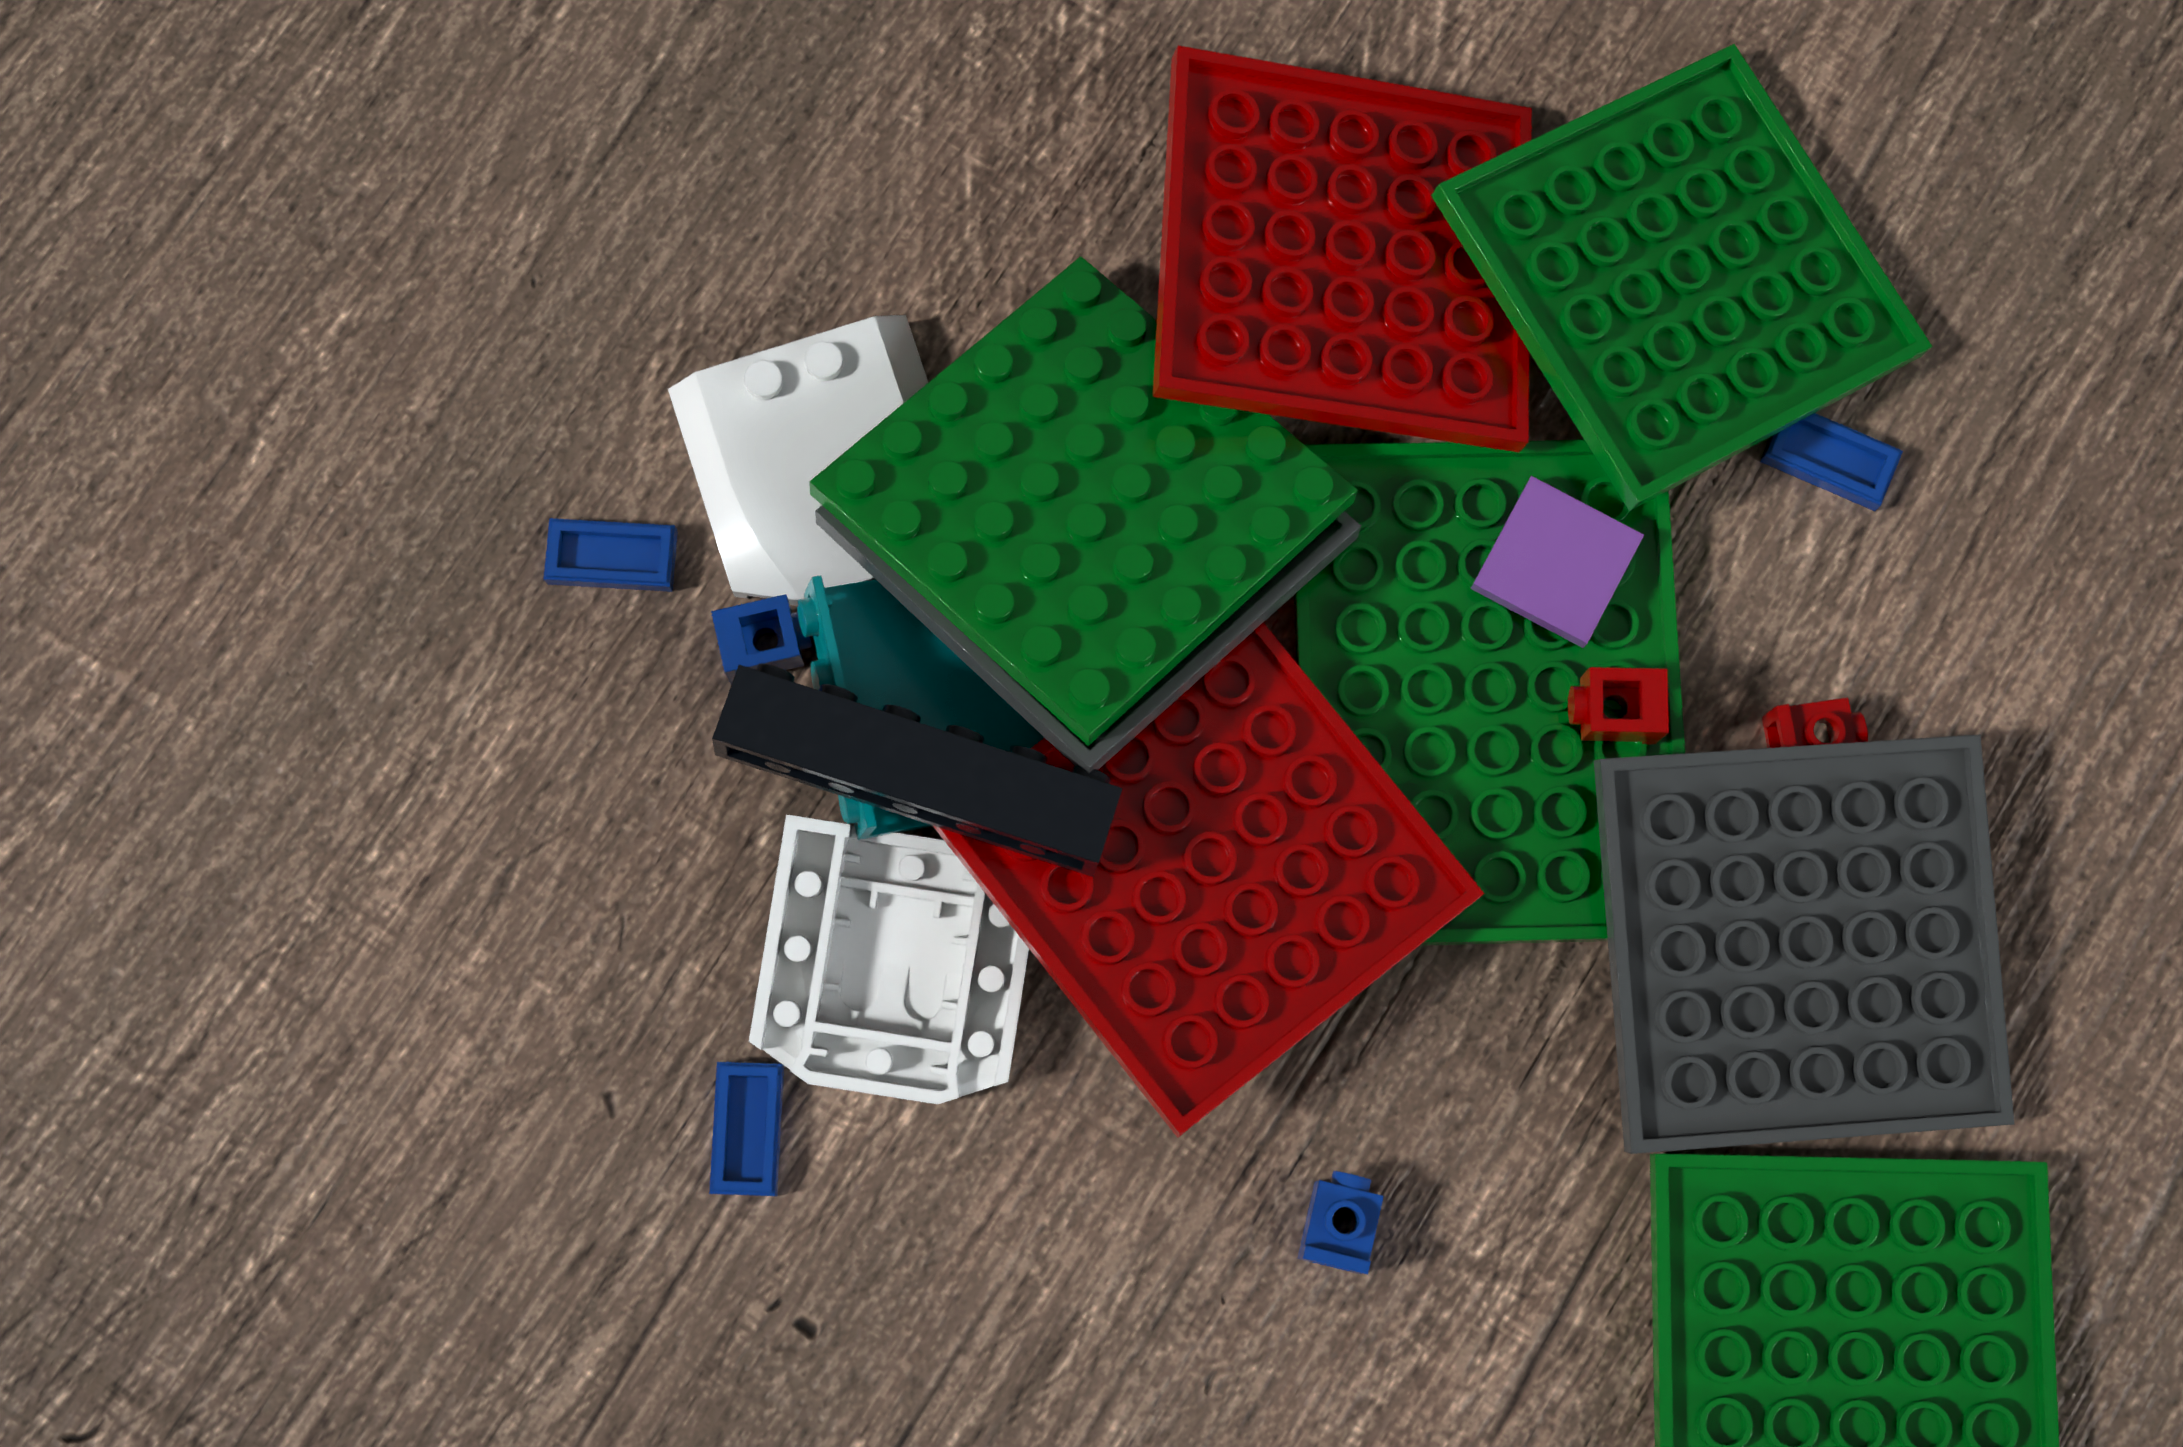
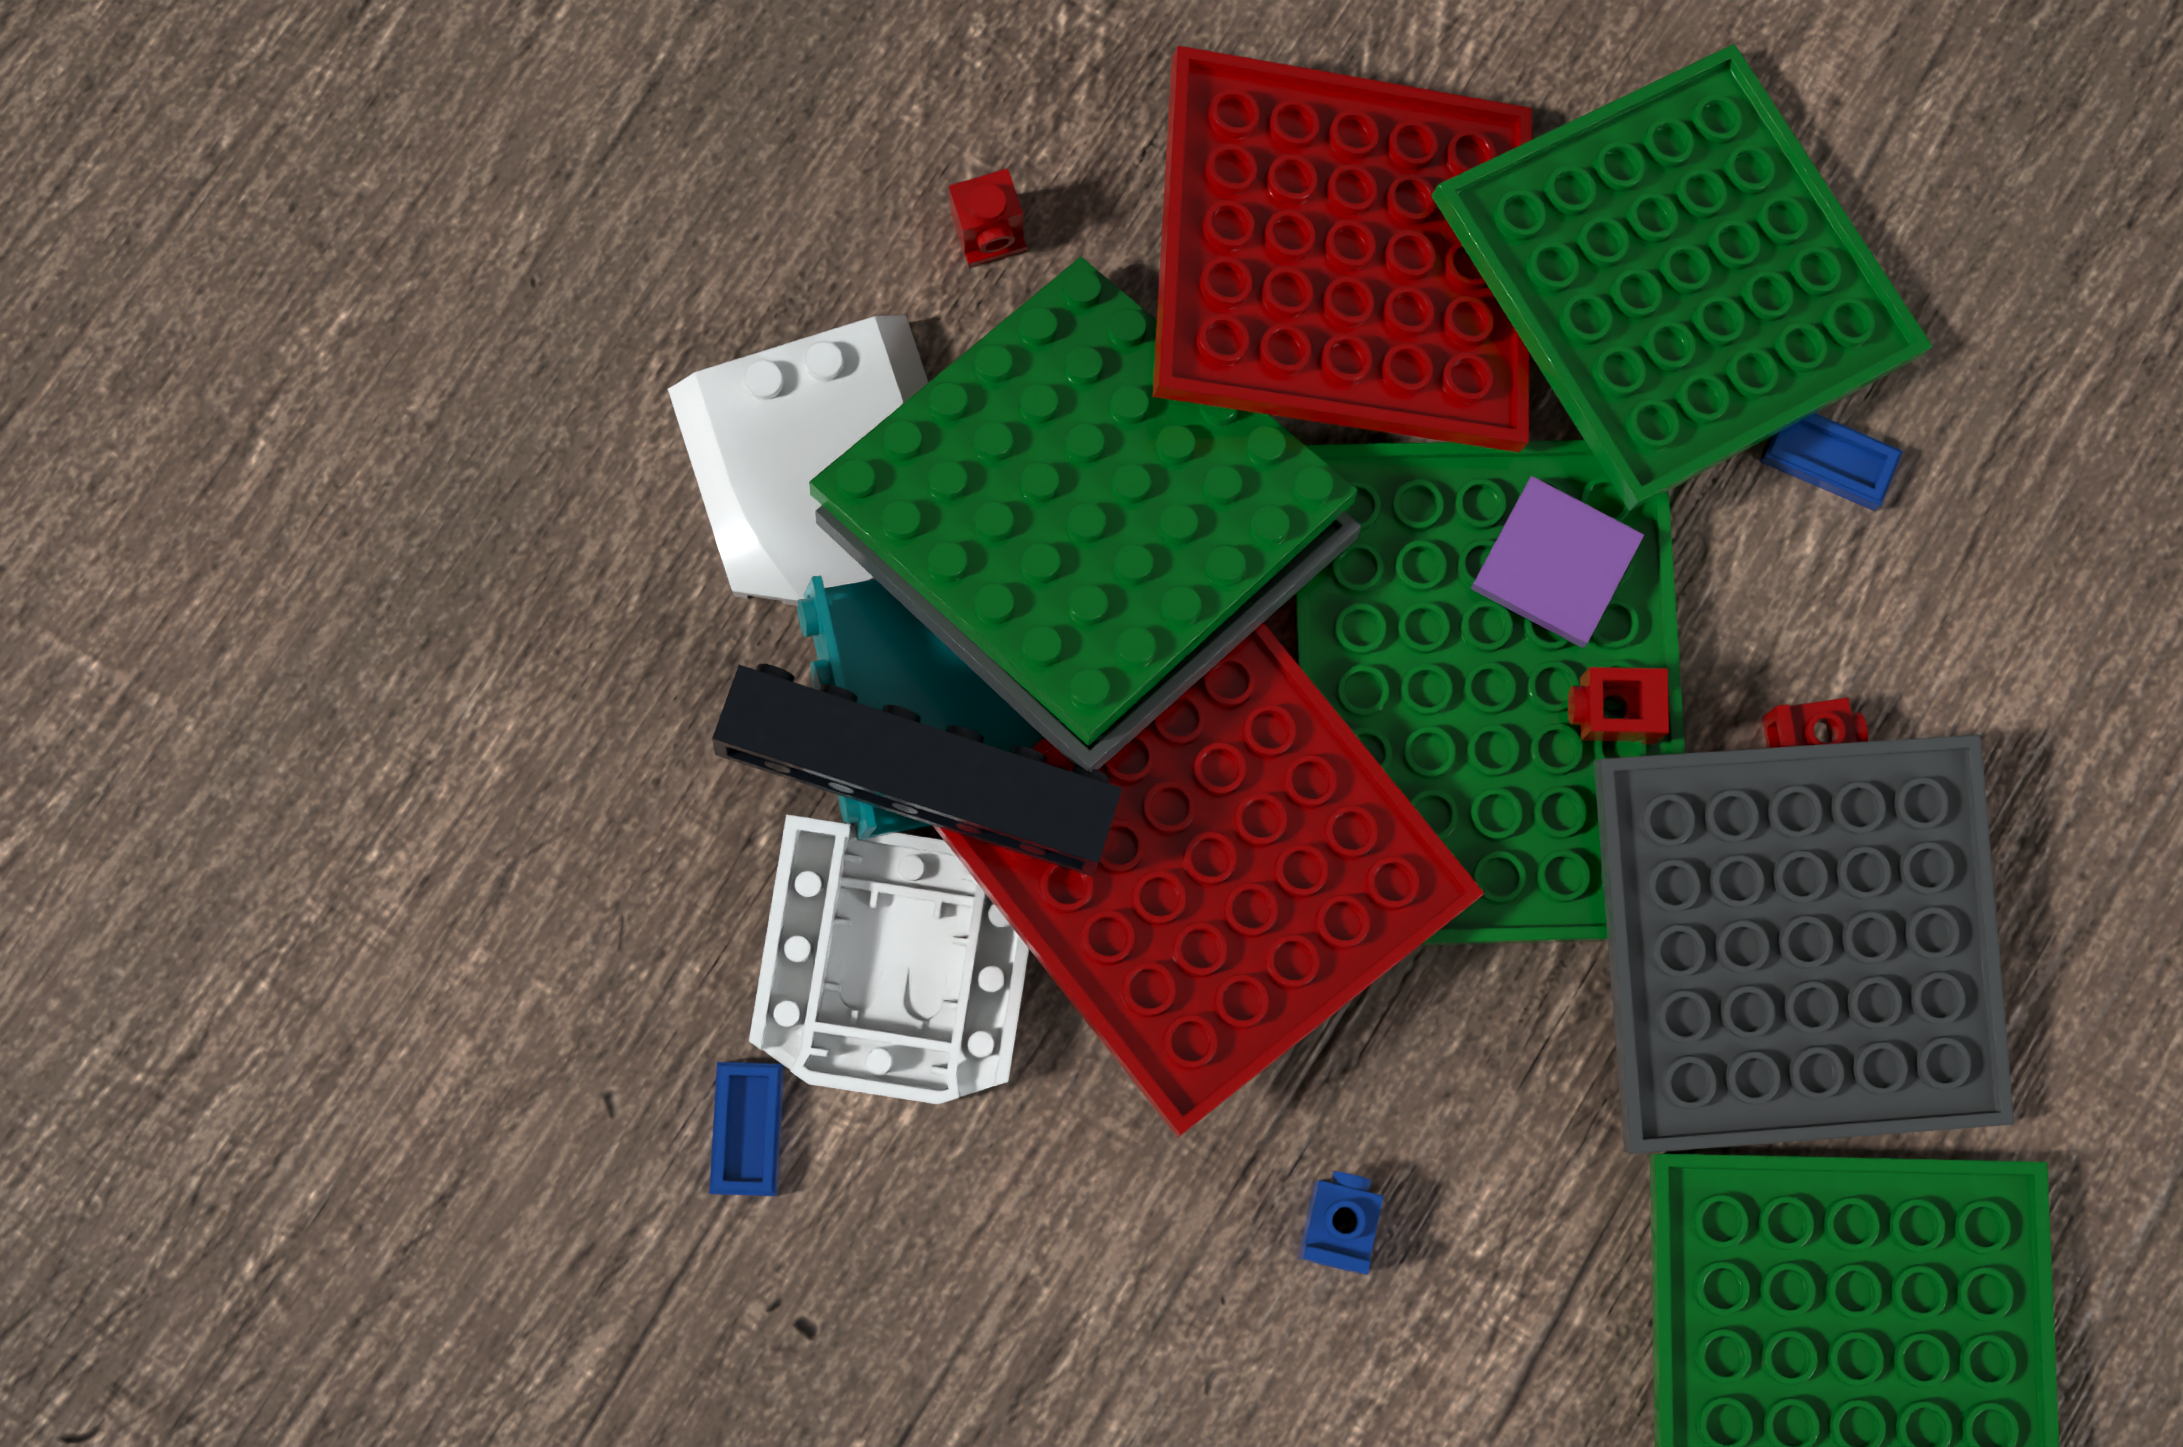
blue tile [544,518,678,592] -> none
blue brick [711,594,813,685] -> none
none -> red brick [948,168,1027,268]

